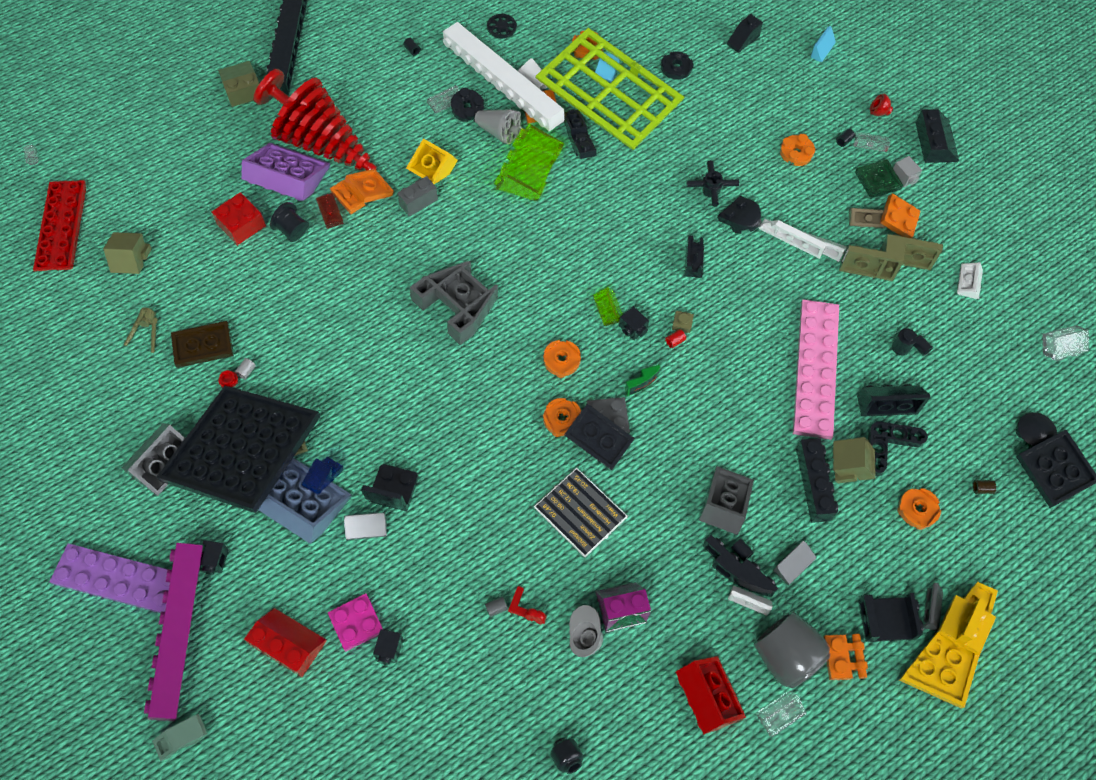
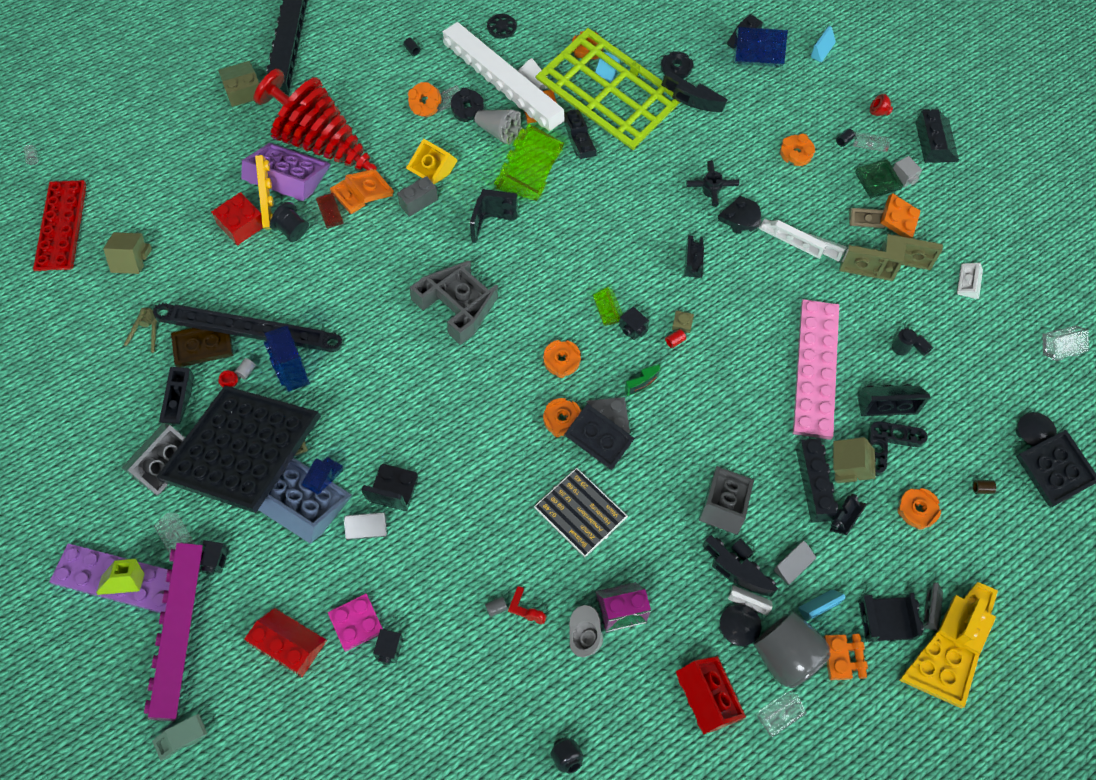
none -> lime slope [96,559,145,595]
none -> black plate [153,303,342,352]
none -> clear slope [154,513,195,553]
none -> black slope [159,367,195,425]
none -> yellow plate [255,155,274,230]
none -> clear blue brick [264,326,310,392]
none -> orange plate [408,82,441,117]
none -> black piece [470,189,518,243]
none -> black slope [661,70,728,112]
none -> black dish [719,604,762,647]
none -> clear blue brick [733,27,788,67]
none -> medium azure slope [798,590,846,621]
none -> black hinge [830,494,867,535]

